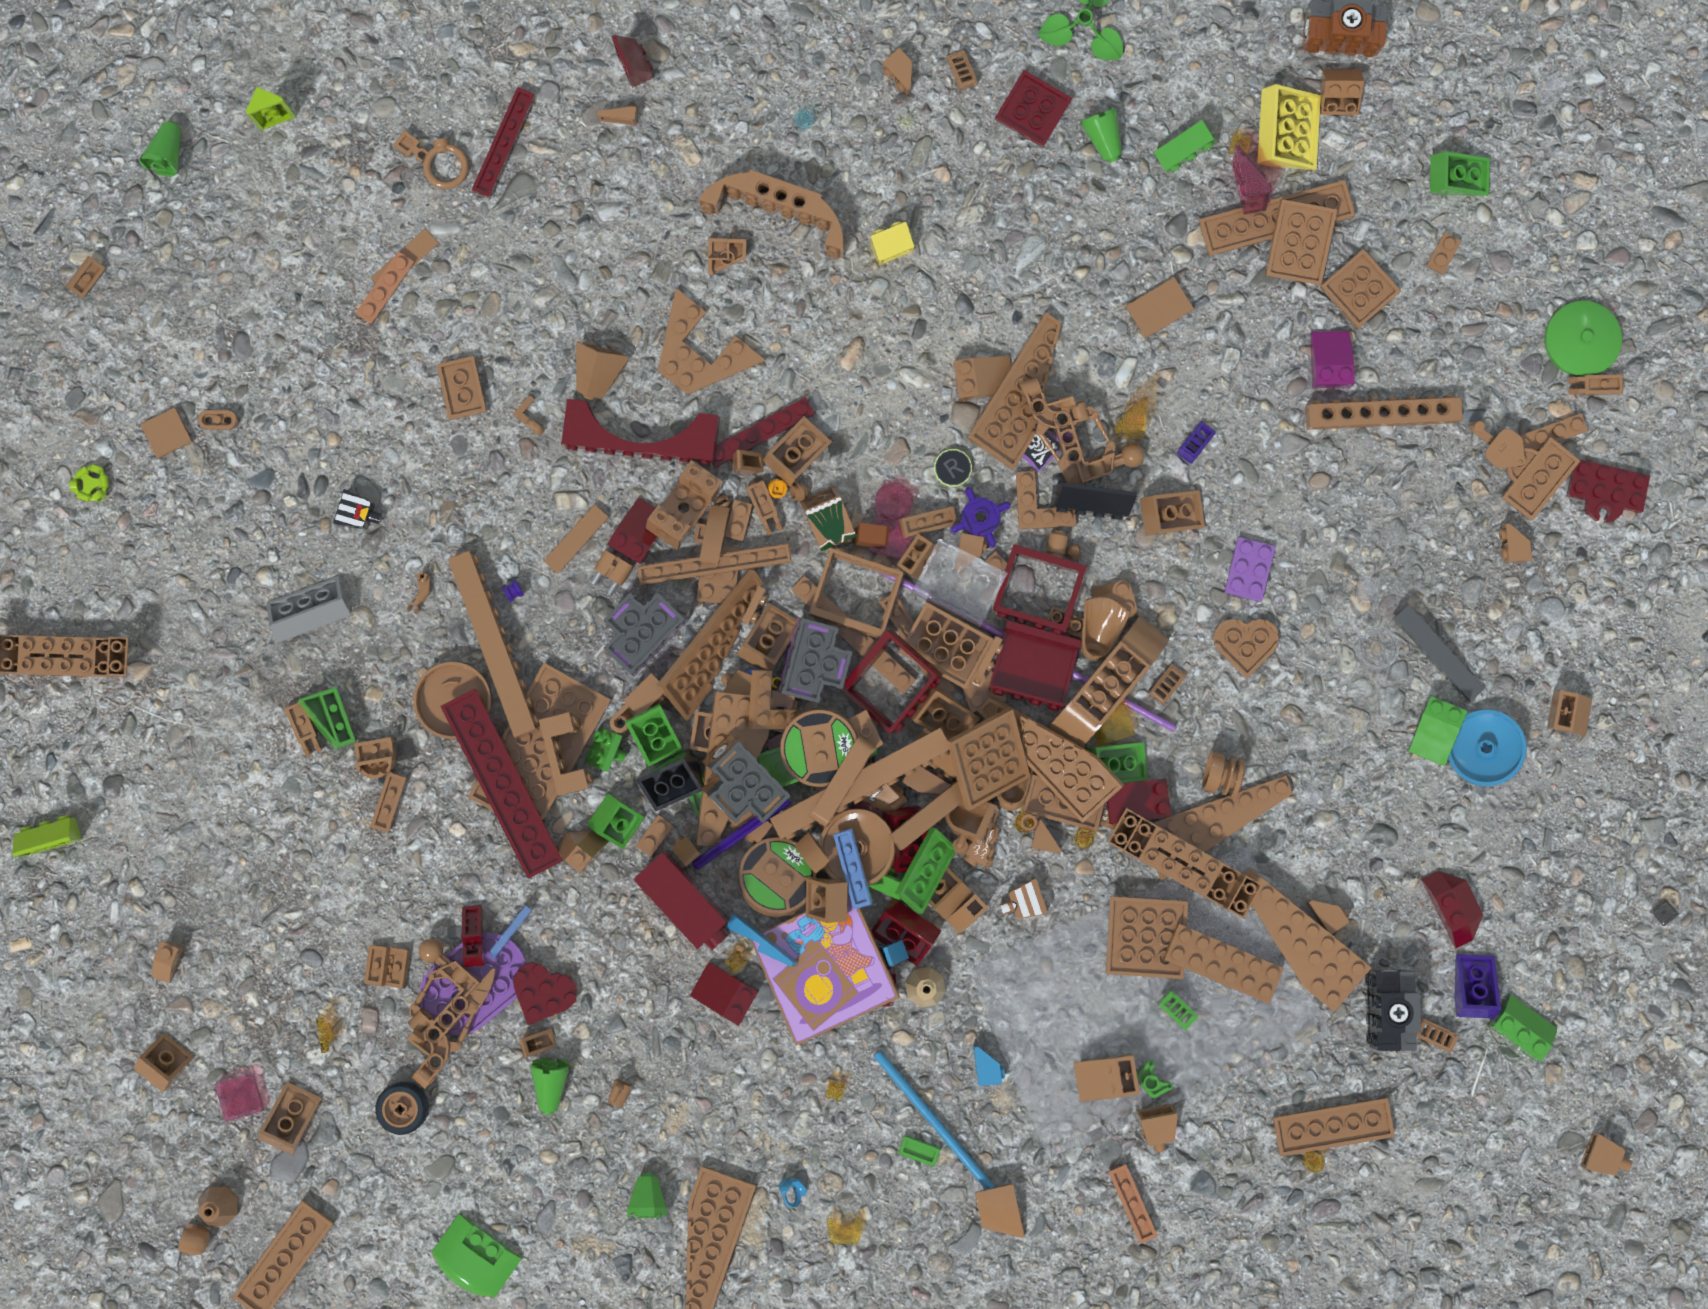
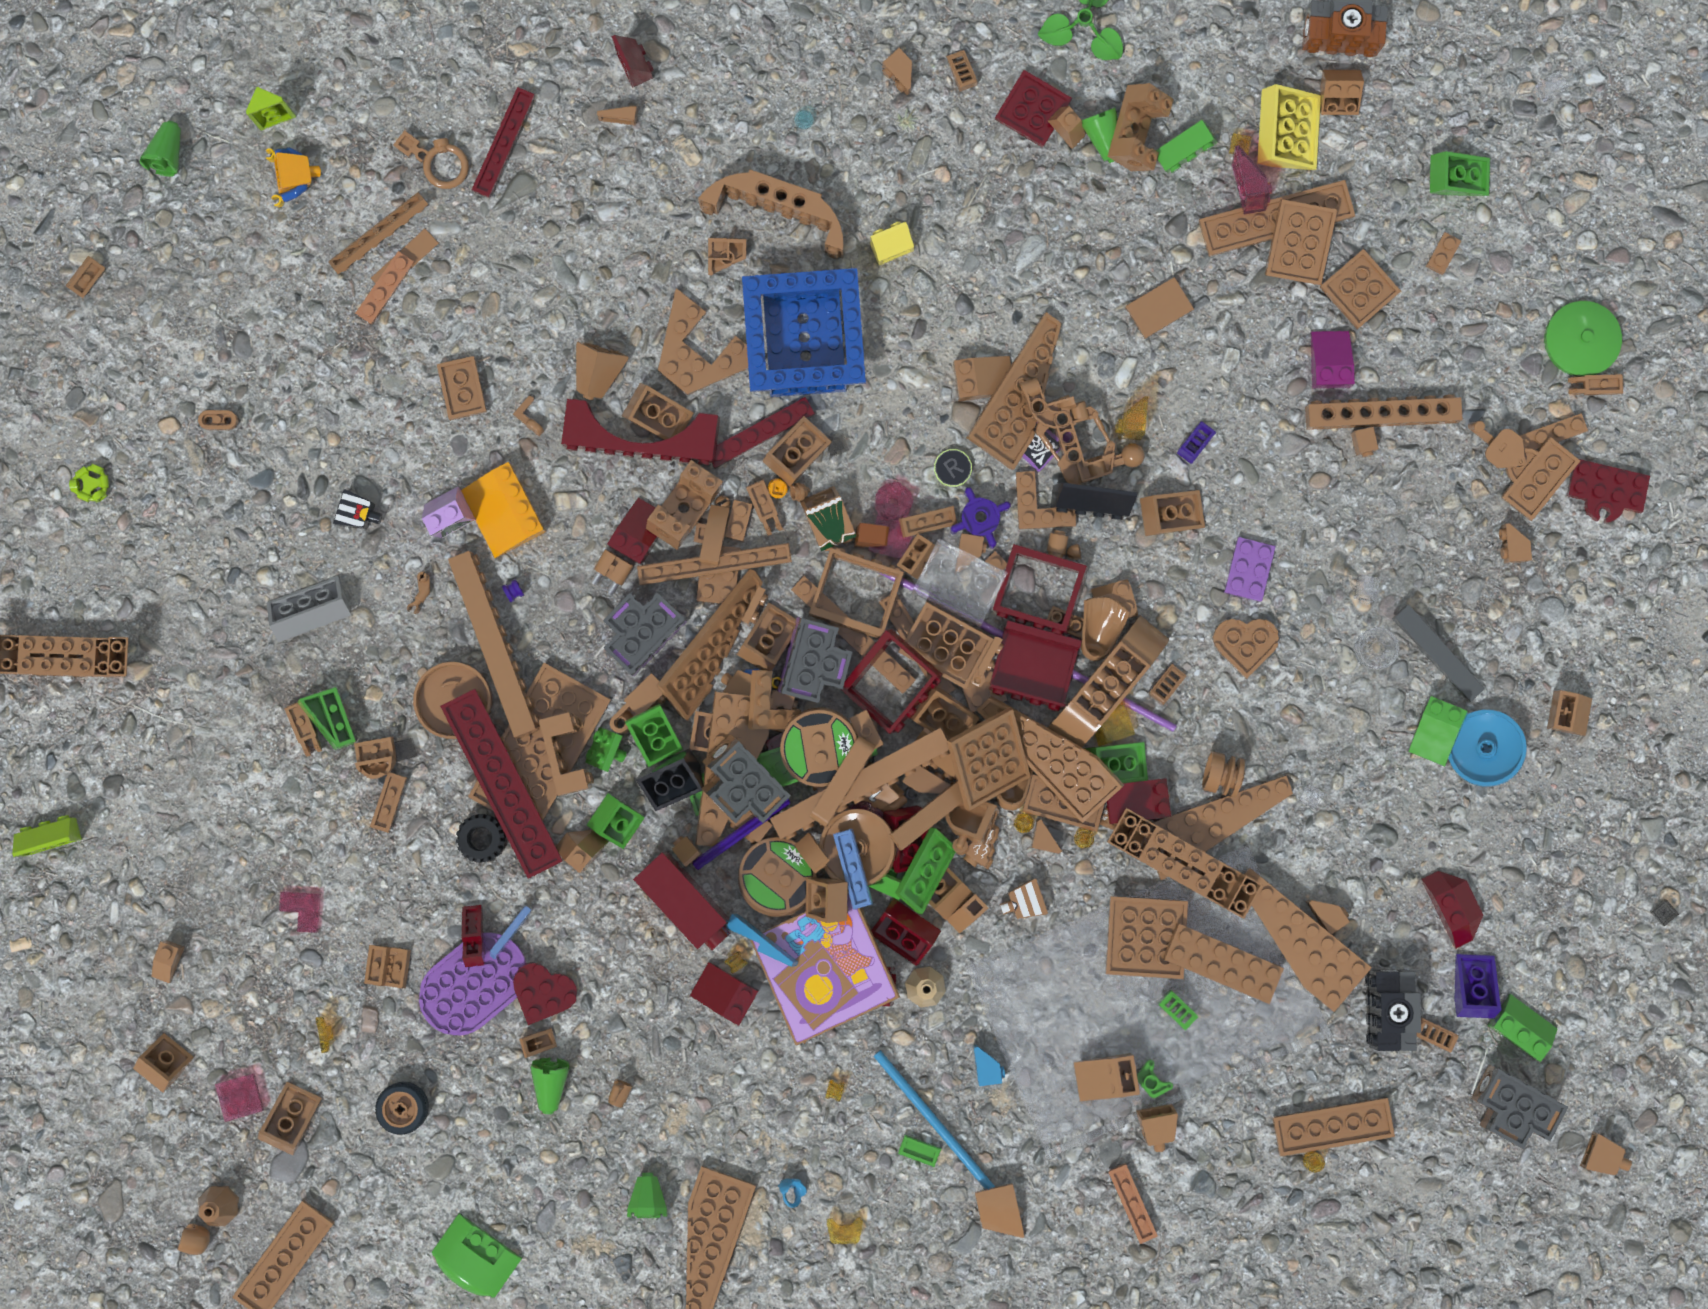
medium nougat tile [140,407,193,459] -> none
medium nougat piece [407,938,496,1089] -> none
medium nougat tile [544,504,609,574] -> none
medium nougat plate [636,815,674,857] -> none
medium nougat slope [733,450,764,475] -> none
dark azure slope [879,940,909,967] -> none
medium nougat axle [1020,814,1039,831] -> none
none -> light orange torso [266,147,321,207]
none -> clear pink plate [279,892,321,933]
none -> medium nougat plate [329,192,428,274]
none -> lavender slope [422,487,476,538]
none -> black tyre [456,814,507,863]
none -> light orange slope [461,462,546,558]
none -> medium nougat slope [622,383,694,440]
none -> blue plate [742,268,866,397]
none -> medium nougat slope [1048,106,1086,149]
none -> medium nougat plate [1107,83,1174,171]
none -> medium nougat brick [1351,427,1379,458]
none -> dark grey piece [1471,1065,1568,1149]

